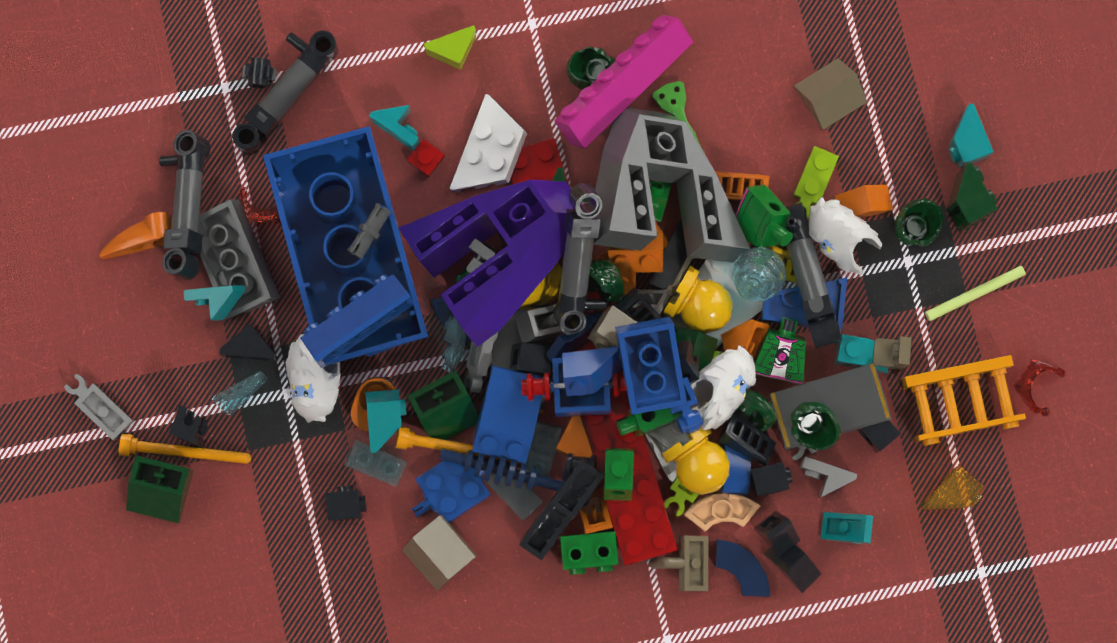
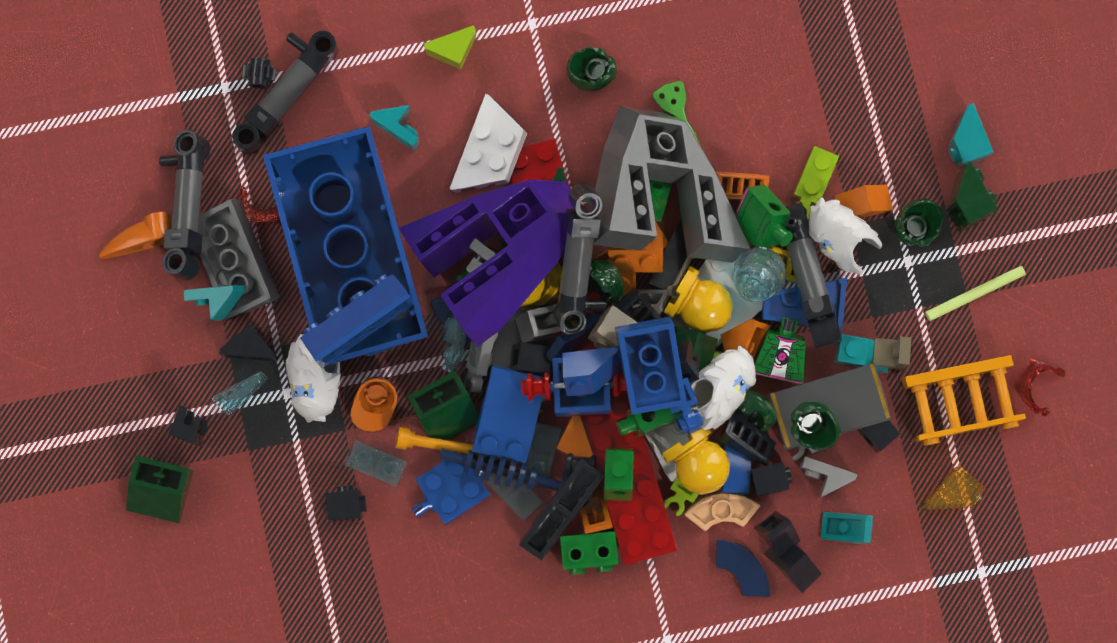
light grey plate [64,374,134,441] -> none
light orange piece [119,434,252,464] -> none
dark grey pin [347,203,391,260] -> none
teal slope [366,389,406,453] -> none
slope [402,514,477,591] -> none
red plate [407,139,445,177] -> none
dark pink brick [554,15,693,149] -> none
dark tan plate [649,535,708,591] -> none
dark tan slope [793,58,867,131] -> none

